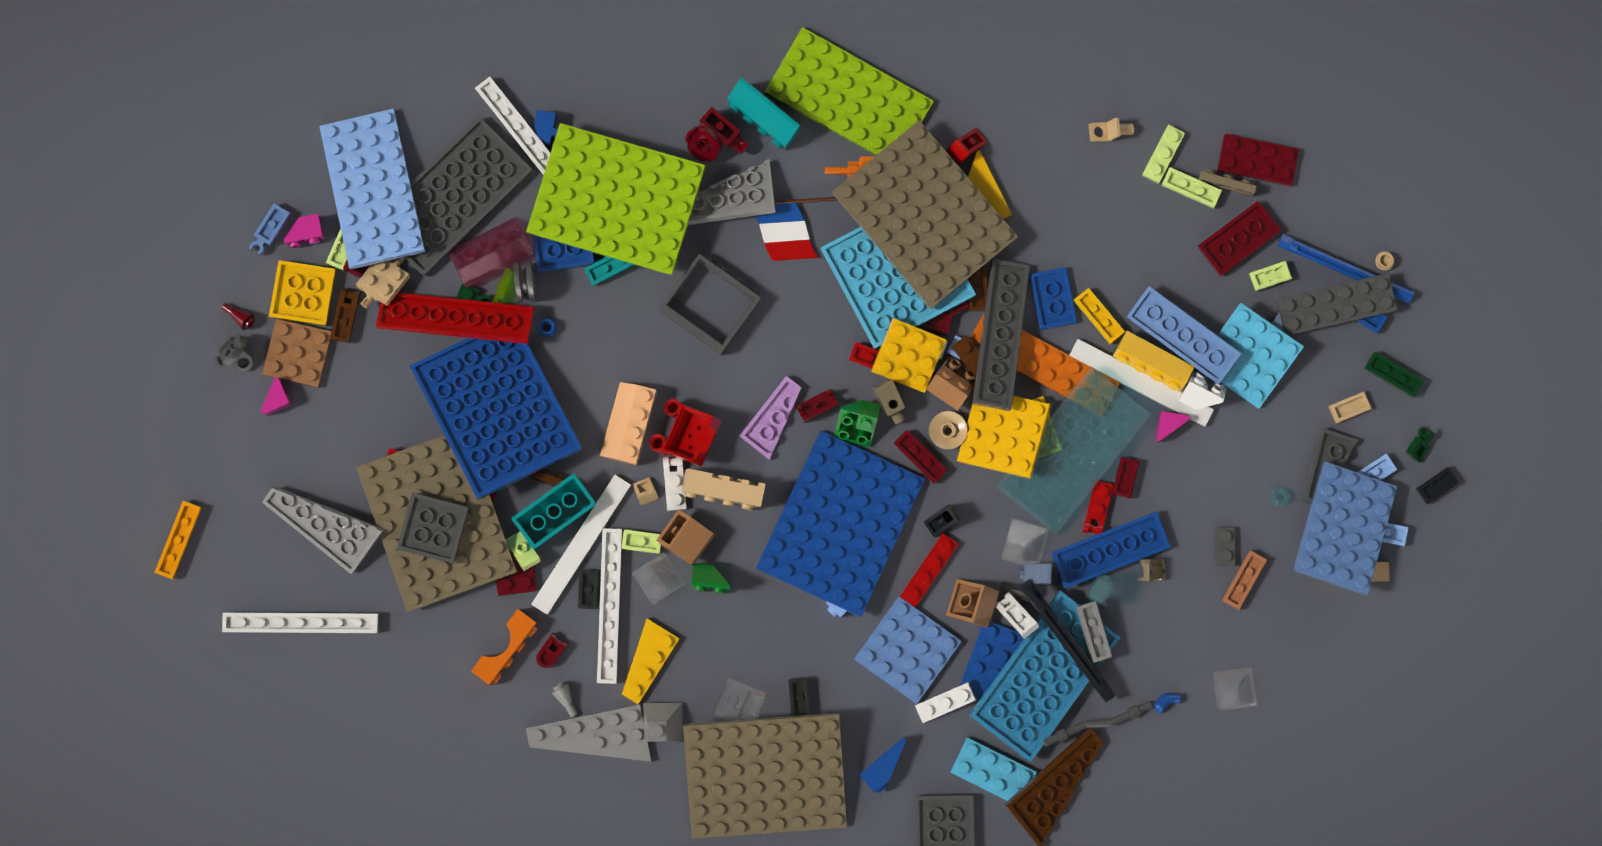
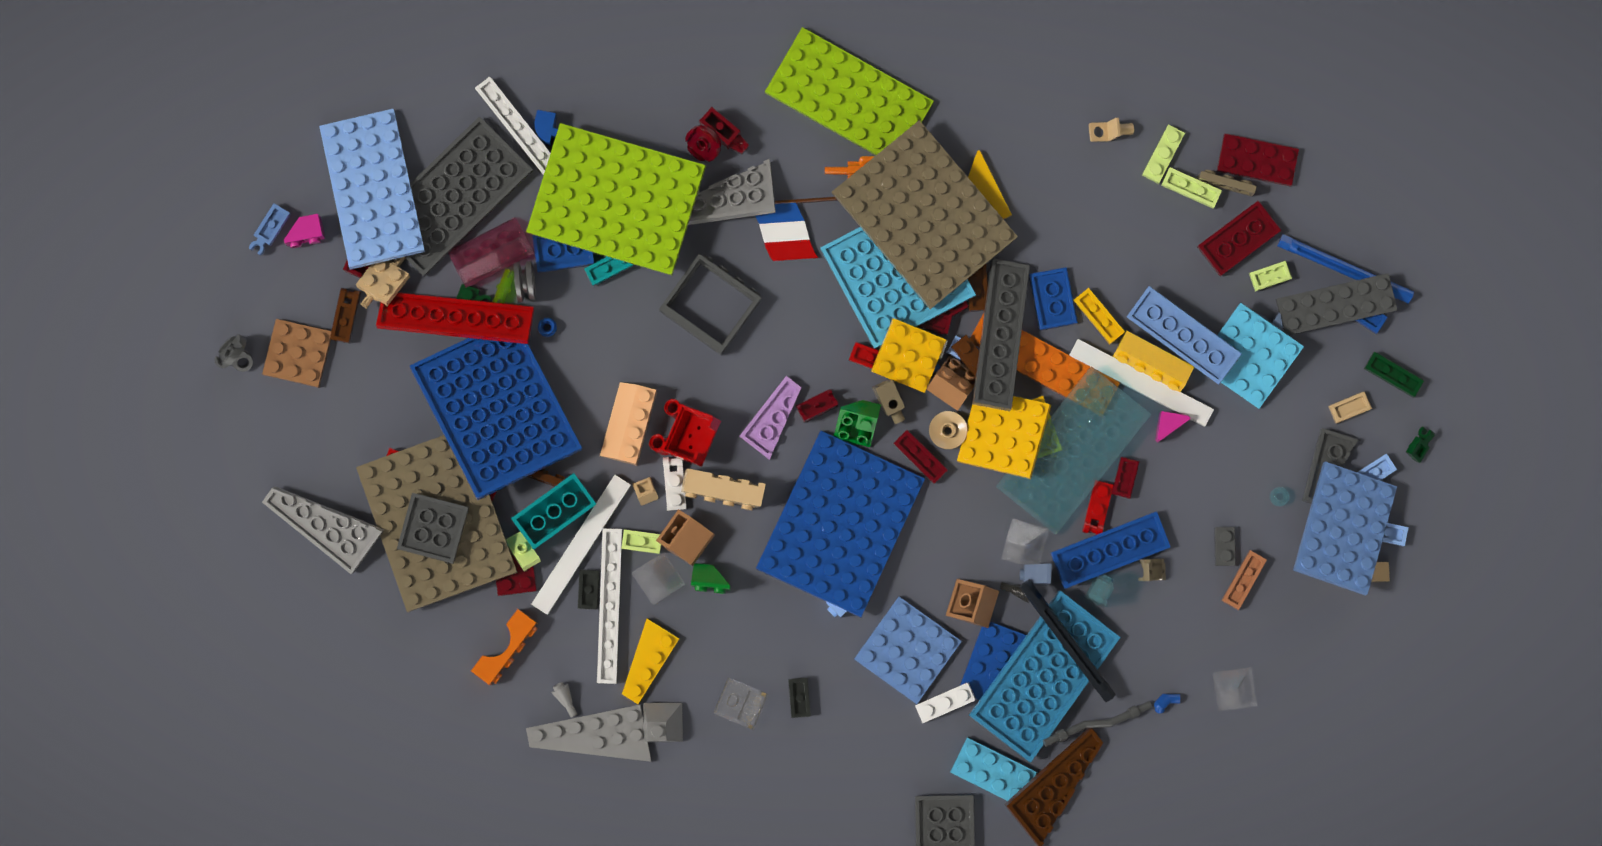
light orange plate [154,501,202,580] -> none
dark red cone [221,303,255,330] -> none
white plate [222,613,379,633] -> none
dark pink slope [260,377,292,416] -> none
yellow plate [269,260,336,326] -> none
yellowish green plate [326,229,347,271] -> none
dark red plate [536,633,569,668] -> none
dark tan plate [683,713,847,839] -> none
teal slope [727,77,800,150] -> none
blue slope [859,737,906,793] -> none
red plate [899,533,958,607] -> none
black slope [924,504,960,537] -> none
red slope [946,128,988,166] -> none
white plate [995,592,1039,639] -> none
light grey plate [1076,601,1112,663] -> none
white slope [1179,371,1227,410] -> none
tan plate [1375,252,1395,271] -> none
black plate [1416,467,1459,505] -> none

